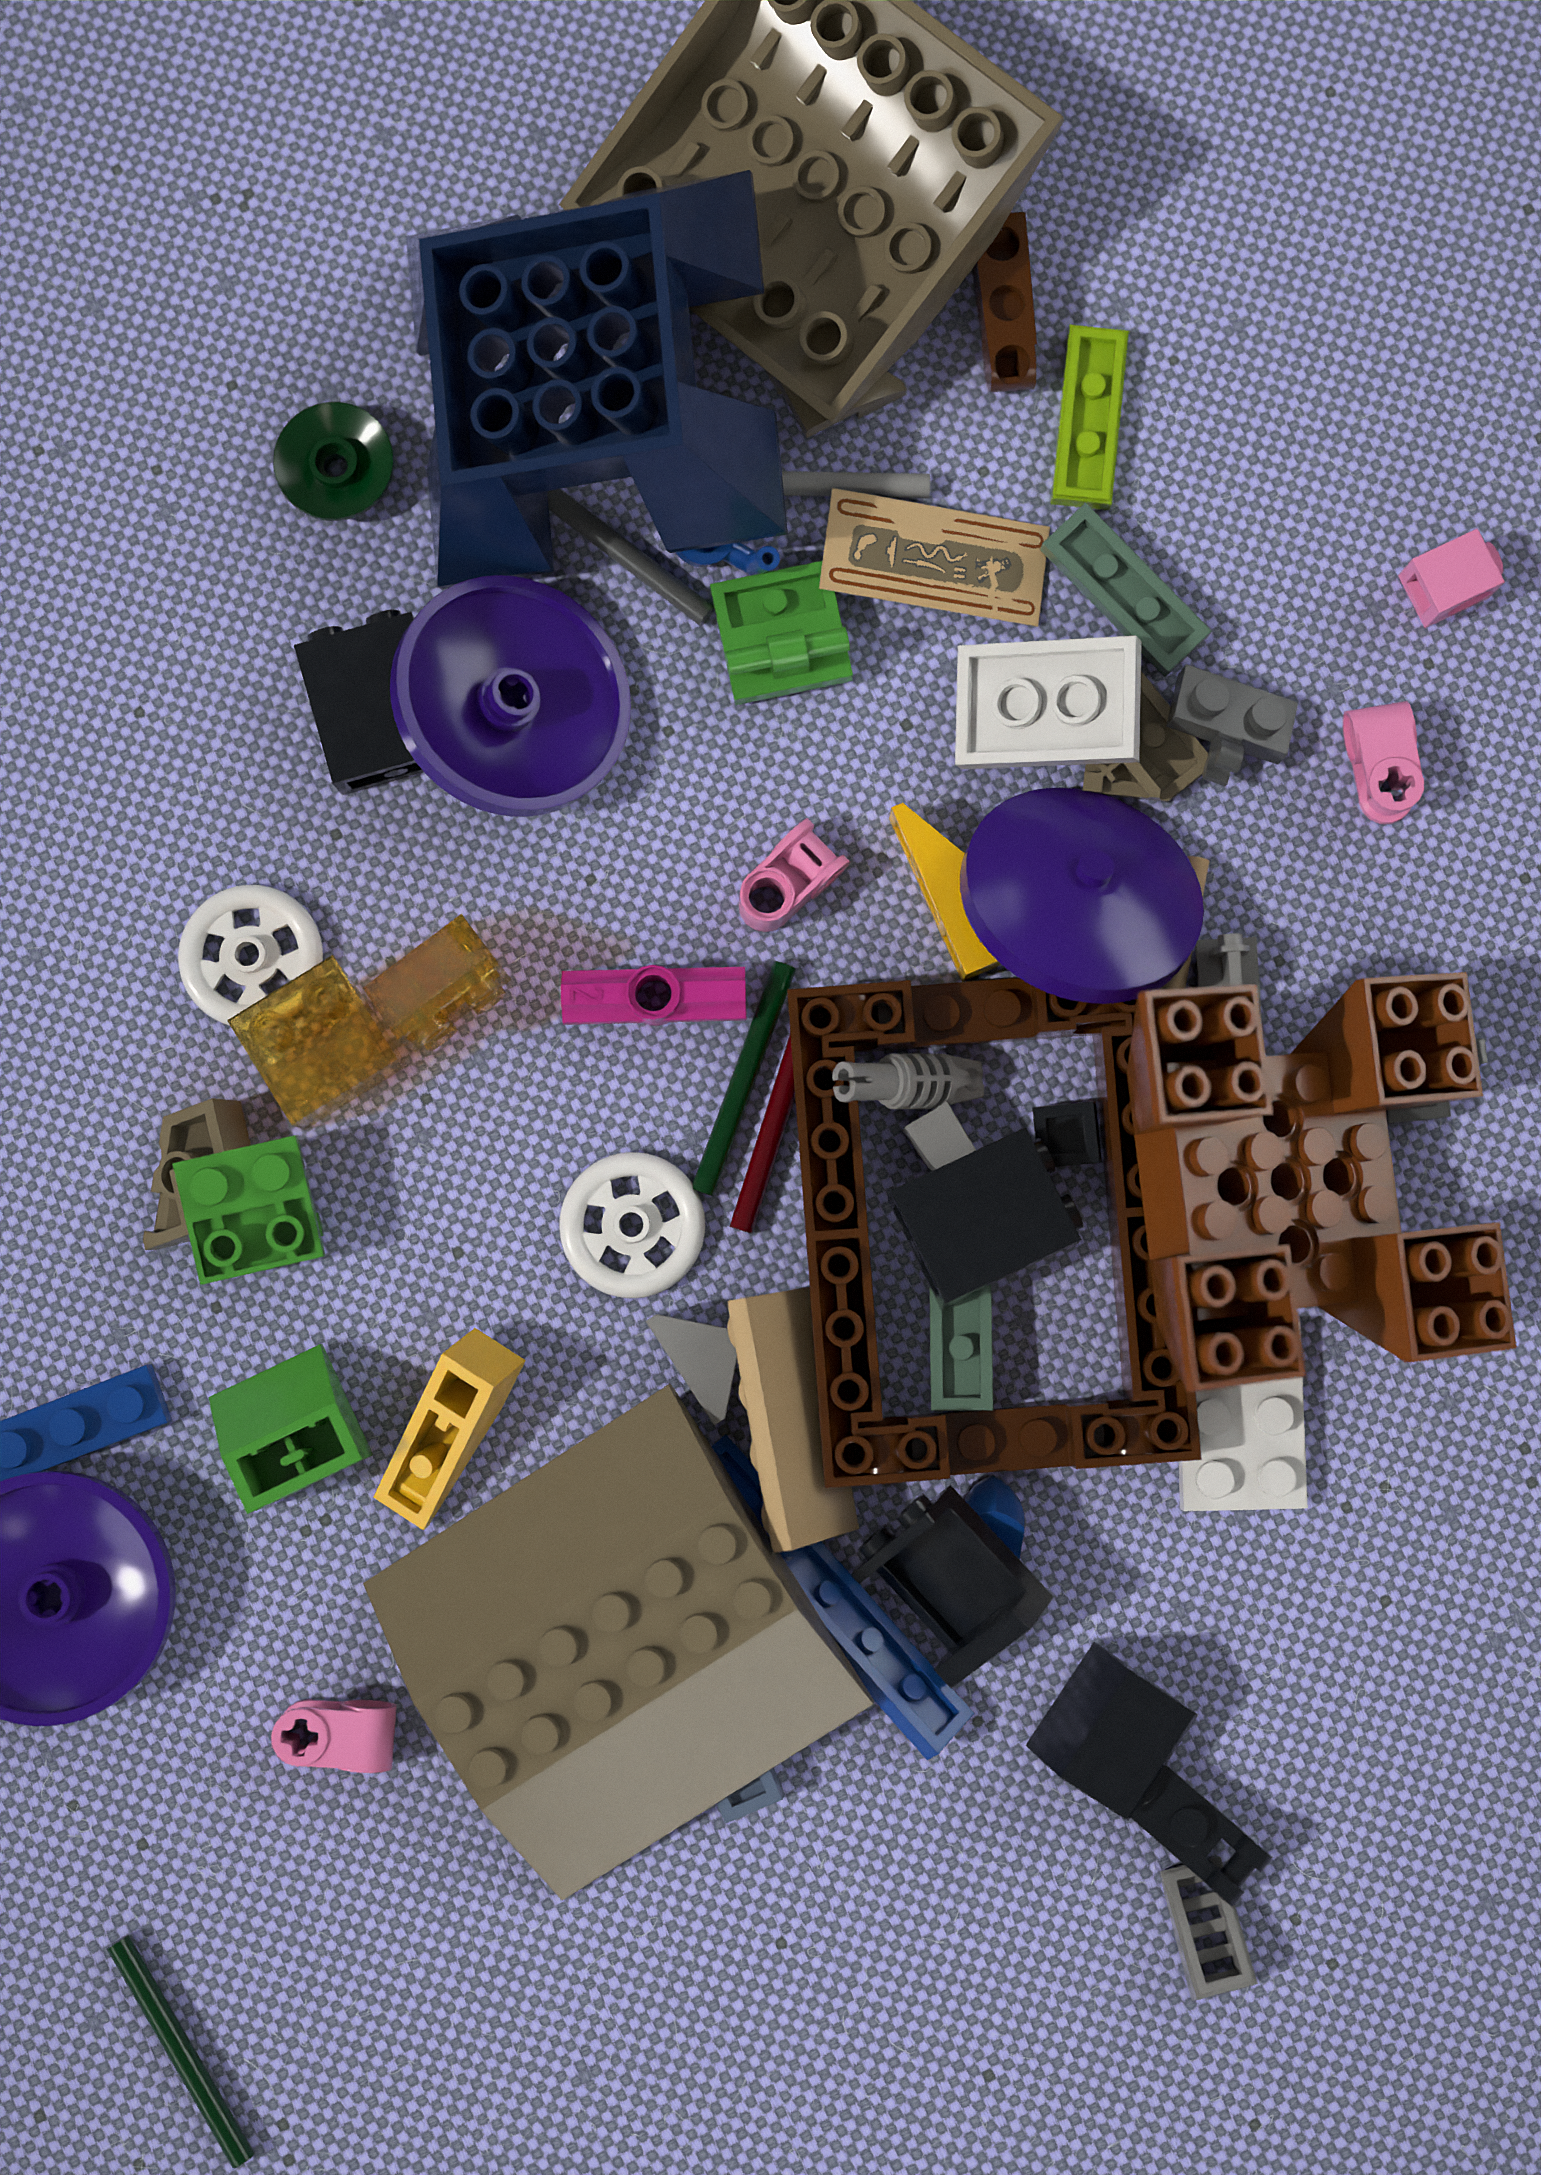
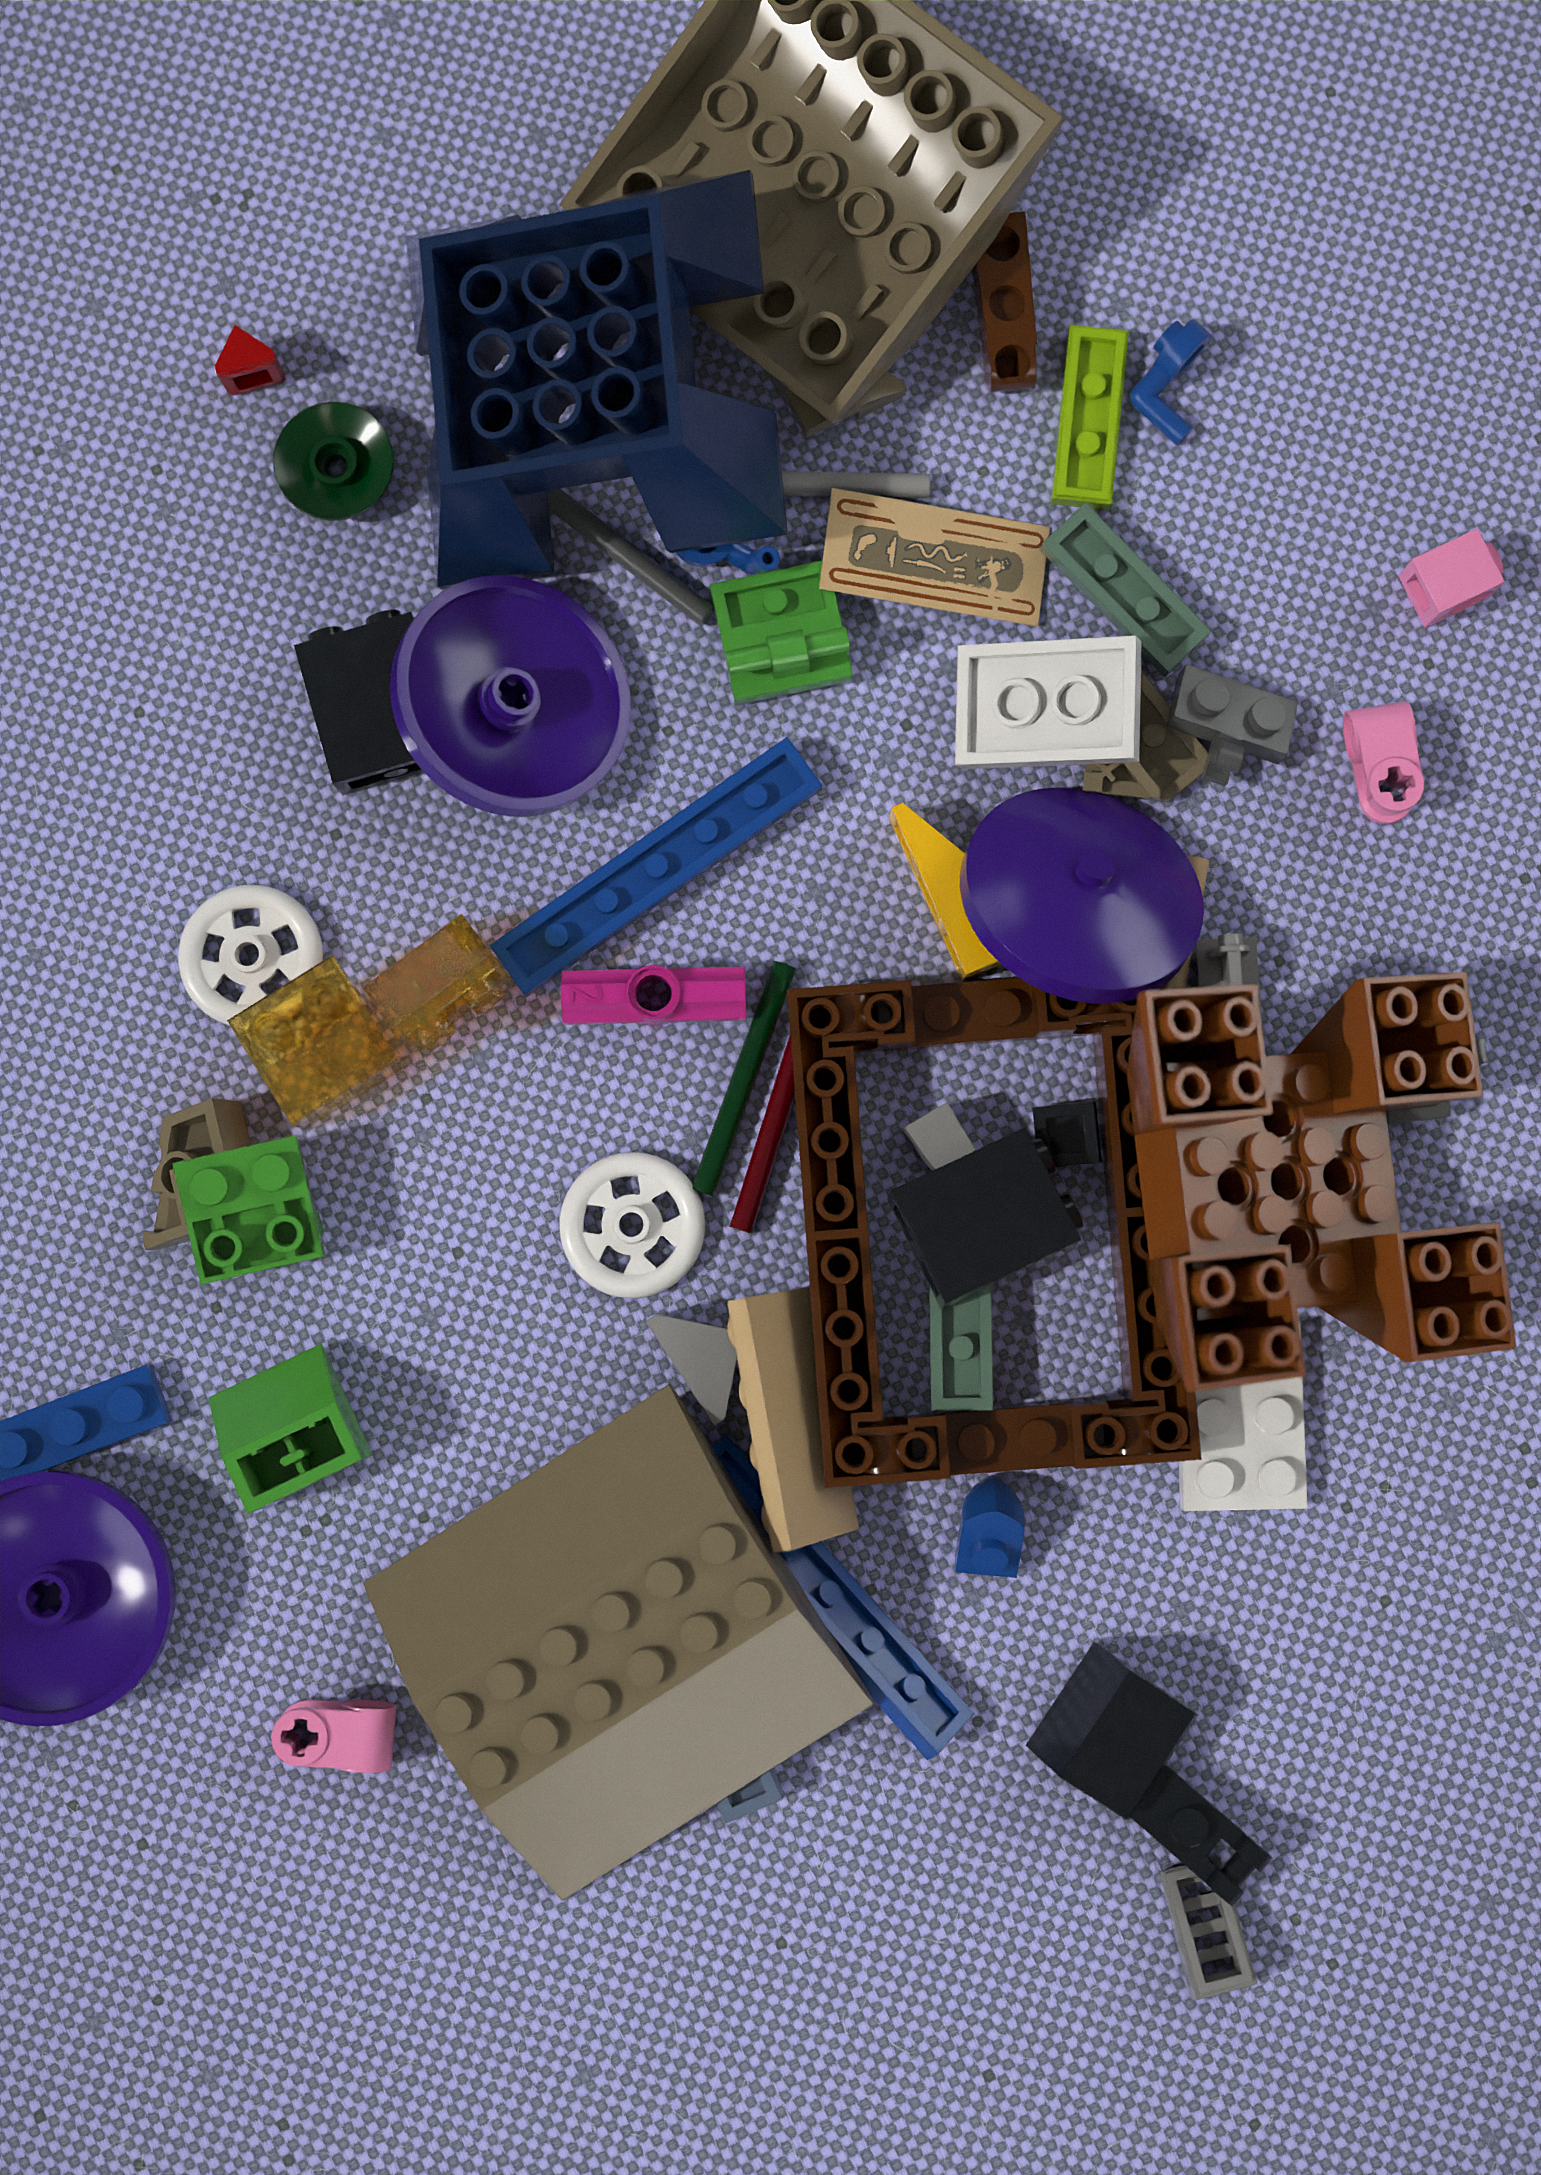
dark green bar [106,1934,255,2169] -> none
yellow slope [373,1328,526,1531] -> none
bright pink piece [738,818,850,932] -> none
light grey hinge [832,1054,984,1109] -> none
black panel [850,1485,1054,1688] -> none
none -> red slope [215,325,286,396]
none -> blue plate [489,737,822,998]
none -> blue plate [1129,319,1212,446]

